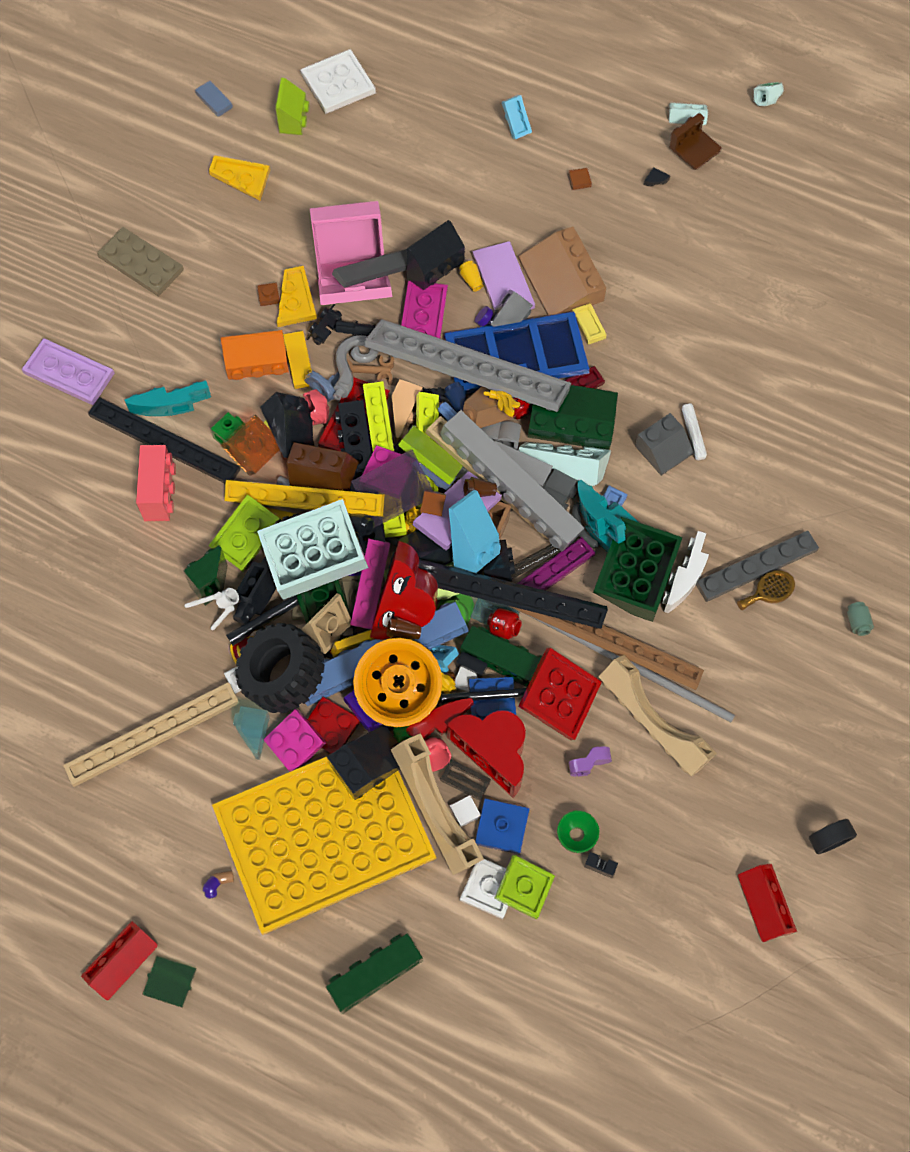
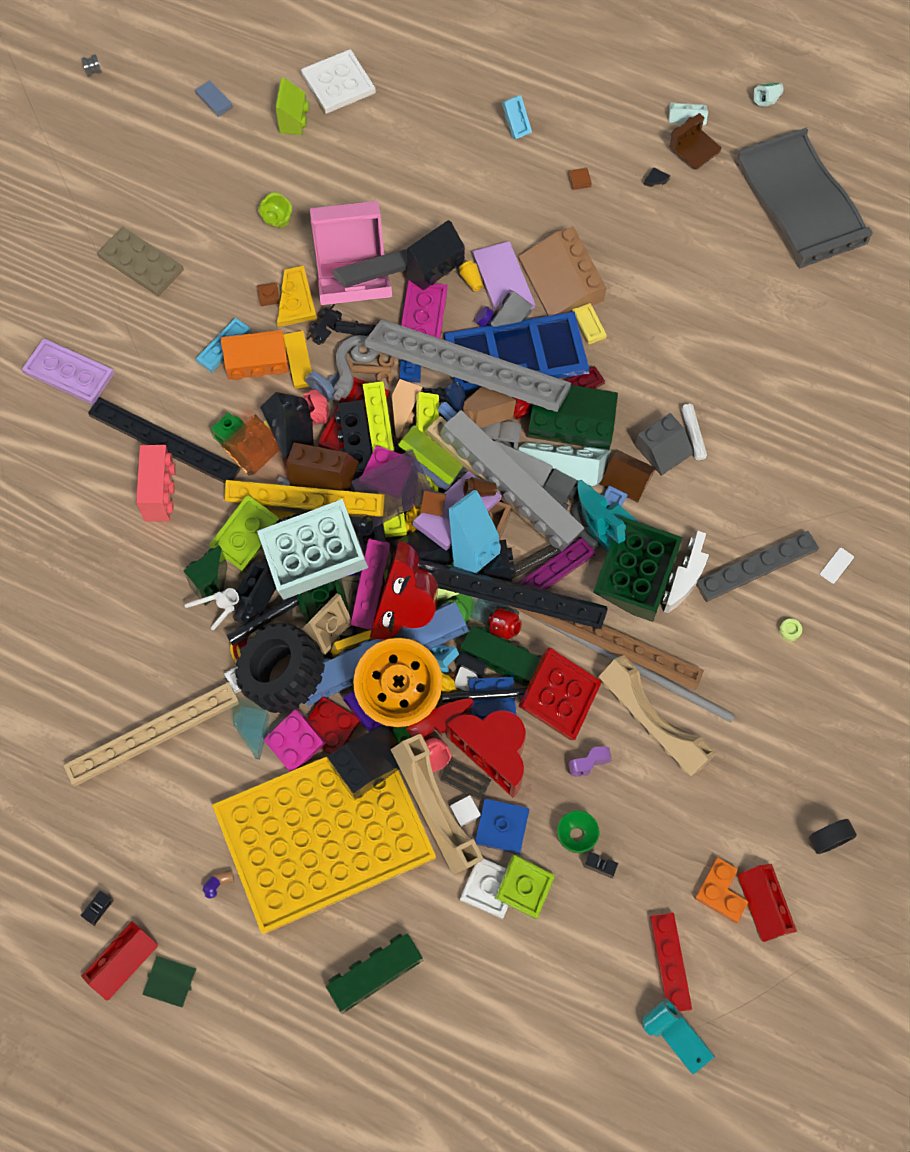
teal slope [124,381,211,416] -> none
yellow wing [209,155,270,201] -> none
reddish brown cone [387,617,421,639] -> none
yellow piece [483,390,520,417] -> none
pearl gold piece [737,570,795,610] -> none
sand green brick [847,602,874,636] -> none
none -> black piece [80,890,114,926]
none -> dark grey wheel [81,54,102,77]
none -> medium azure tile [196,317,251,373]
none -> lime hair [257,192,292,229]
none -> blue tile [400,361,421,383]
none -> reddish brown slope [600,451,656,503]
none -> teal door [642,999,715,1075]
none -> red plate [650,913,693,1012]
none -> orange plate [695,857,748,923]
none -> dark grey panel [735,127,873,269]
none -> yellowish green tile [779,618,802,642]
none -> white sticker [820,548,854,584]

